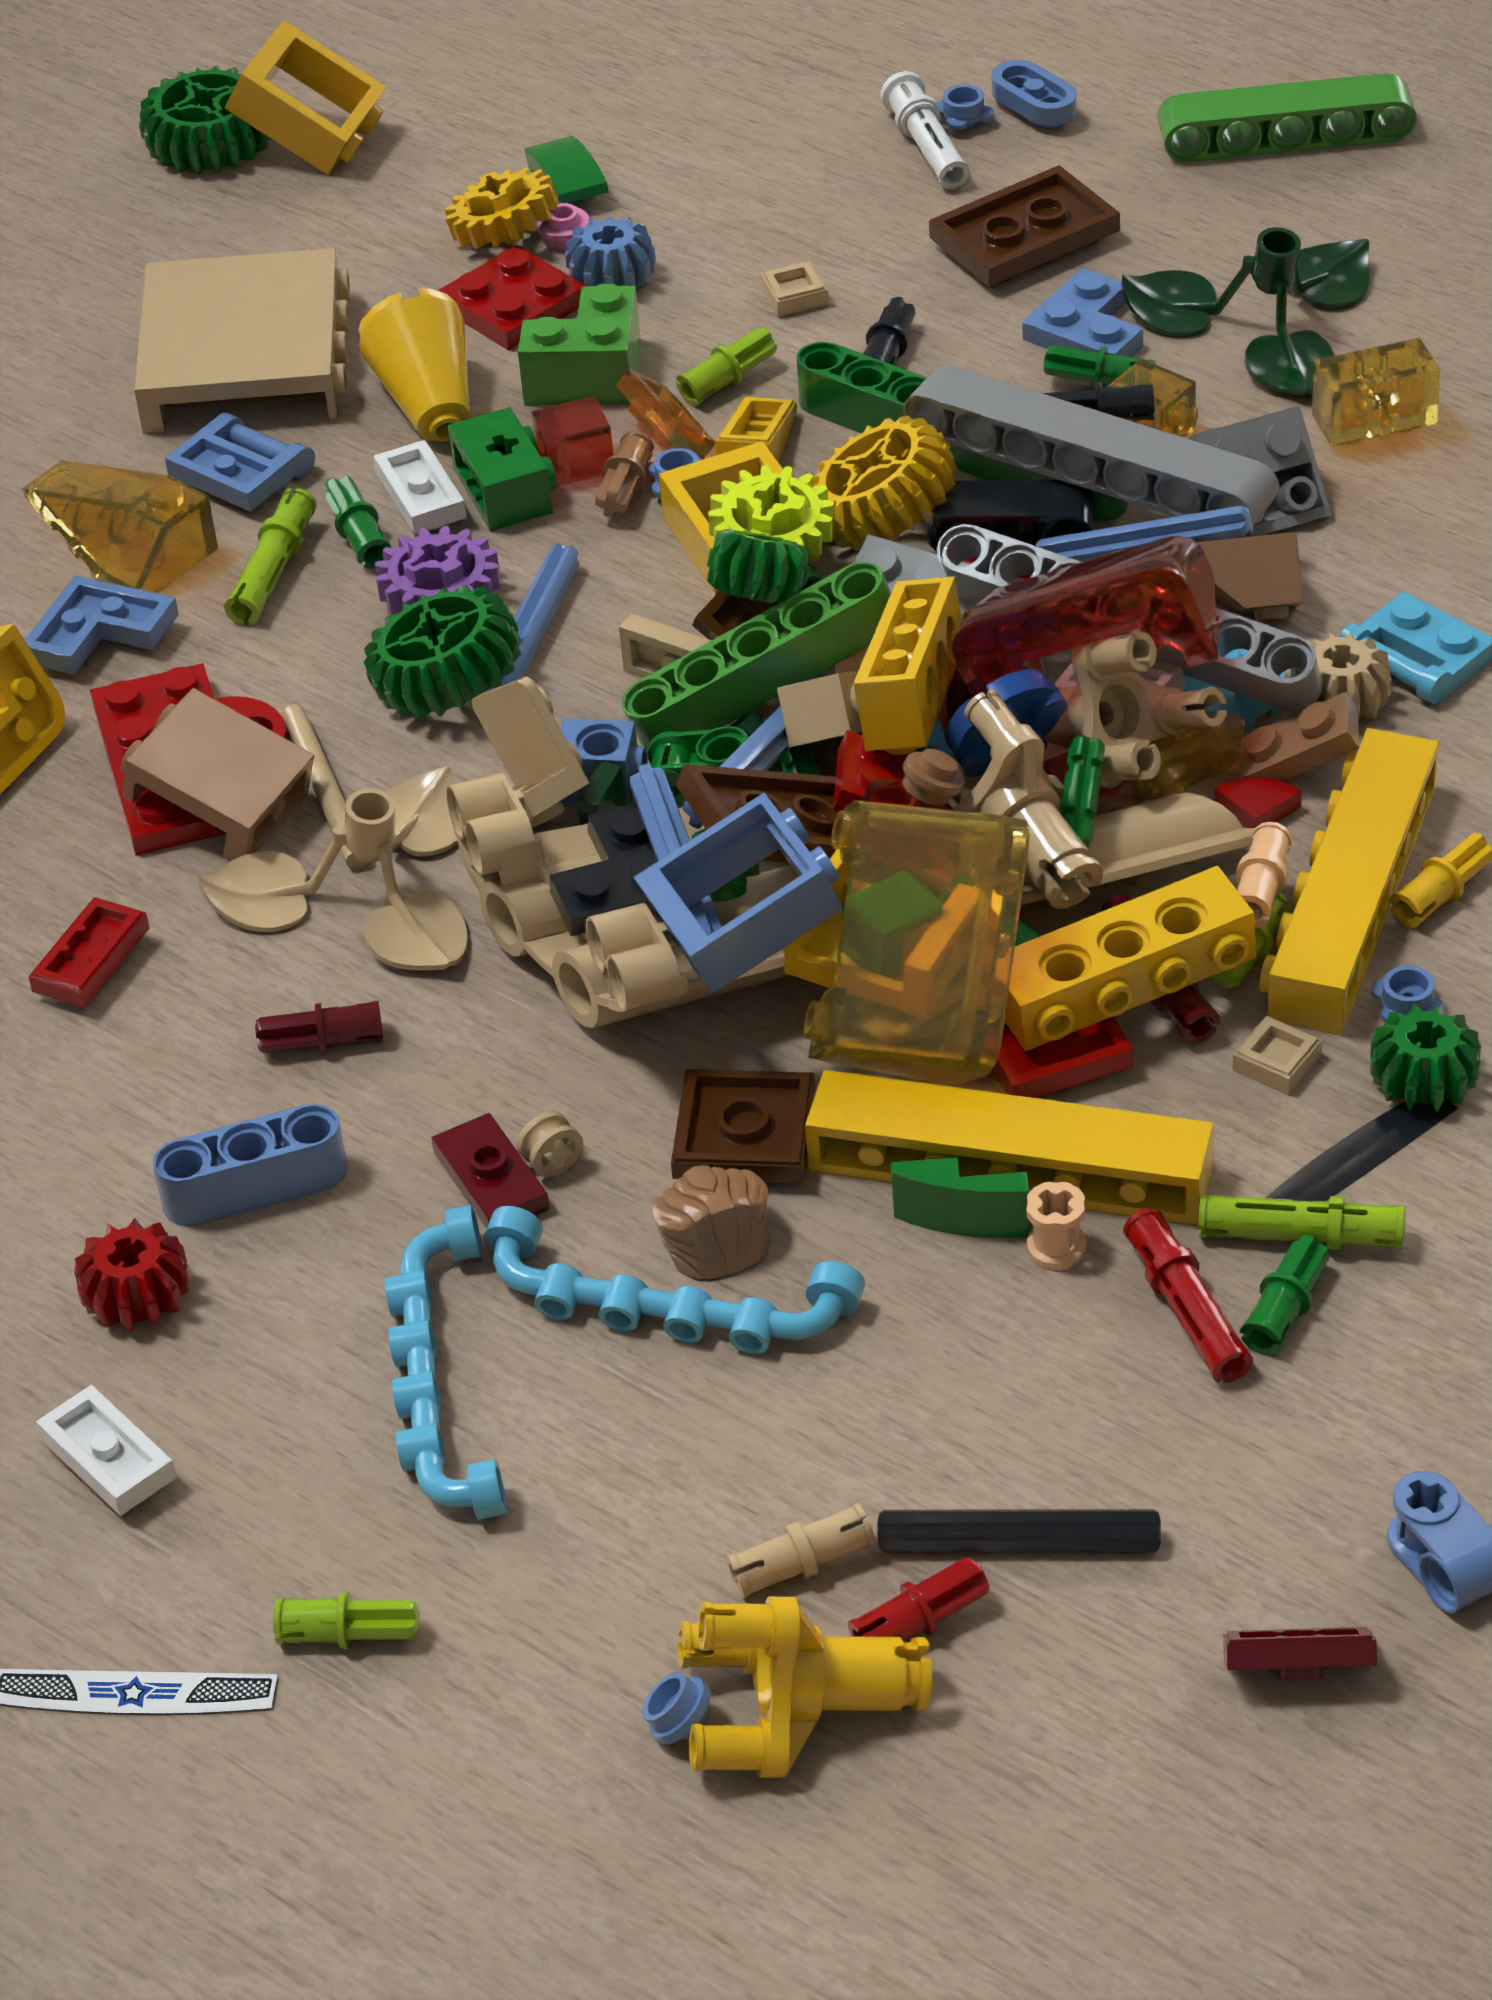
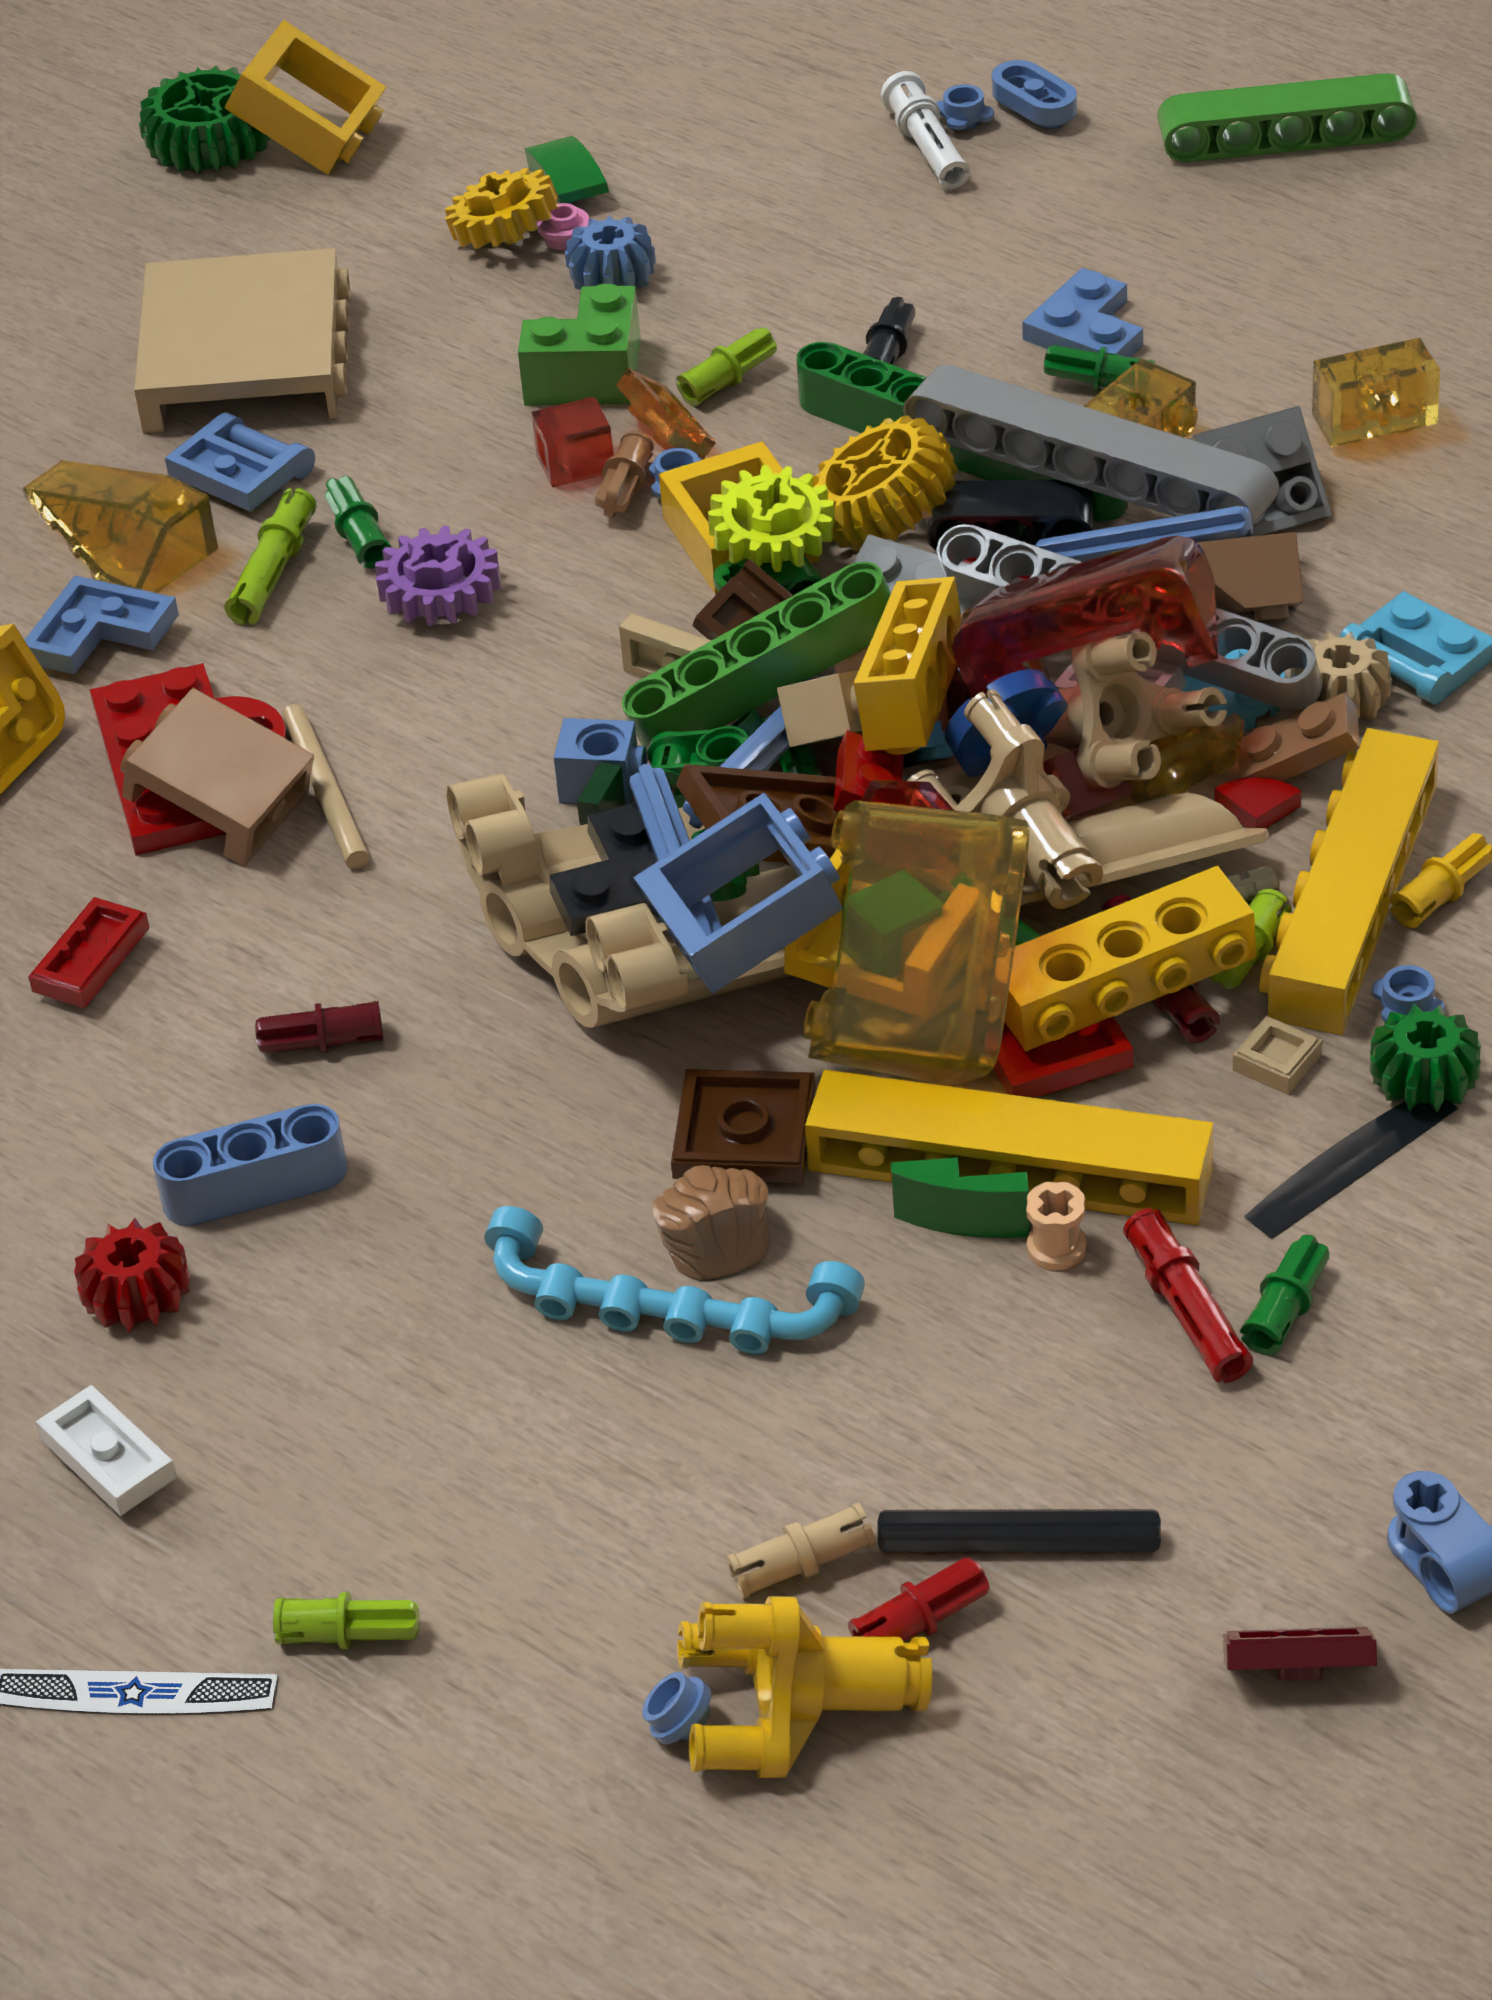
tan plant [199,766,467,970] -> none
yellow cone [358,289,470,442] -> none
green gear [363,585,521,719] -> none
white plate [373,440,467,535] -> none
medium azure bar [384,1204,507,1520] -> none
dark red plate [431,1112,550,1229] -> none
red plate [437,245,586,350] -> none
green brick [448,407,557,531] -> none
tan bracket [472,677,589,827] -> none
medium blue axle [485,543,580,692] -> none
tan bush [516,1111,584,1178] -> none
green gear [707,529,809,604] -> none
yellow slope [715,397,797,463] -> none
tan tile [760,261,829,318] -> none
medium nougat plate [902,749,965,806] -> none
reddish brown plate [929,165,1120,287] -> none
black axle [1044,382,1155,421] -> none
green axle [1060,735,1105,849] -> none
dark green plant [1121,227,1370,395] -> none
lime pin [1198,1194,1406,1250] -> none
light nougat pin [1236,822,1292,928] -> none

